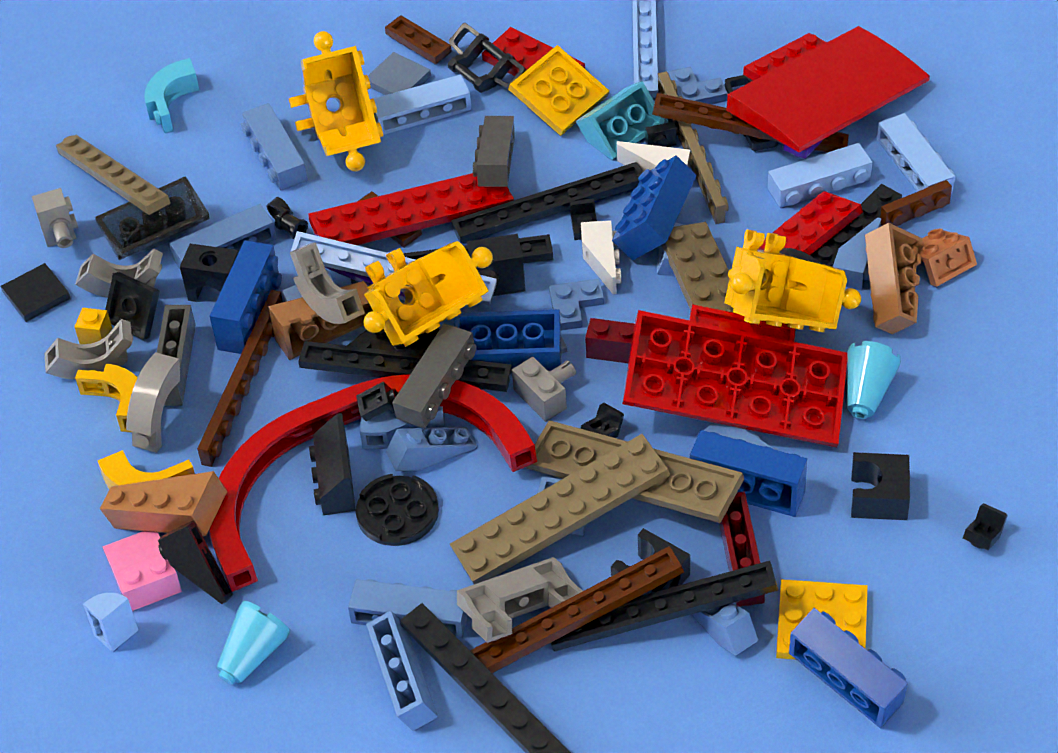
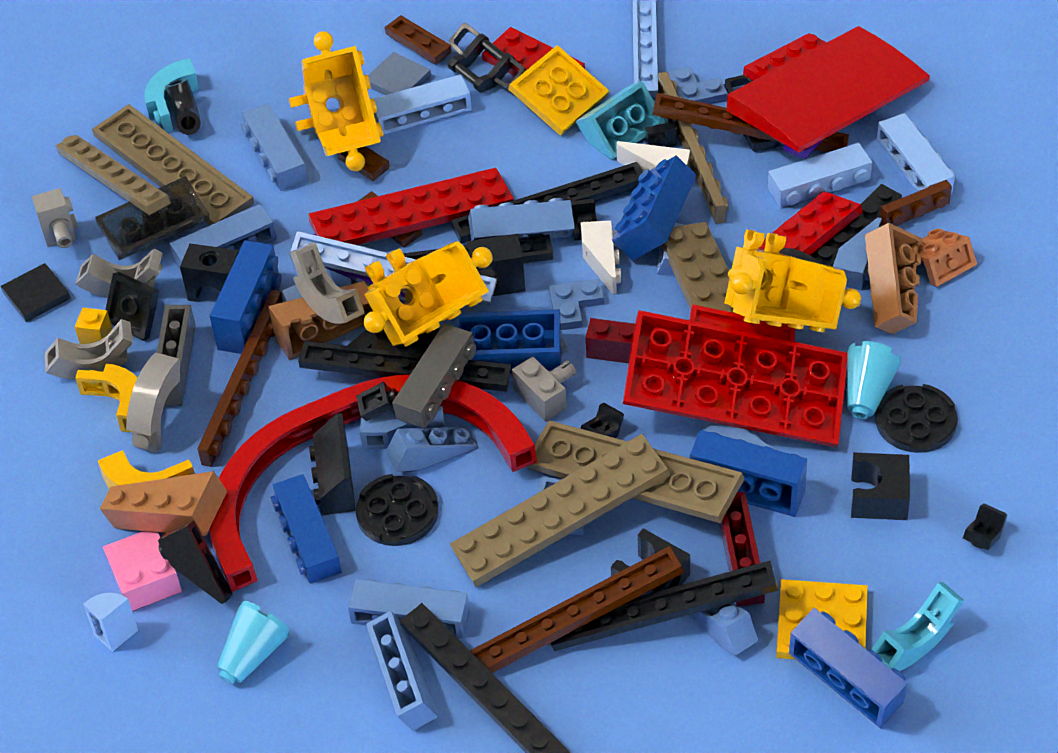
black connector [266,197,308,239] -> none
light grey bracket [457,557,583,643] -> none
dark grey brick [473,116,515,187] -> none
none -> dark tan plate [92,104,254,225]
none -> black cylinder [165,79,201,135]
none -> blue brick [270,474,342,584]
none -> reddish brown plate [338,146,390,181]
none -> medium blue brick [468,198,575,241]
none -> medium azure arch [872,582,965,671]
none -> black tile [875,384,958,453]

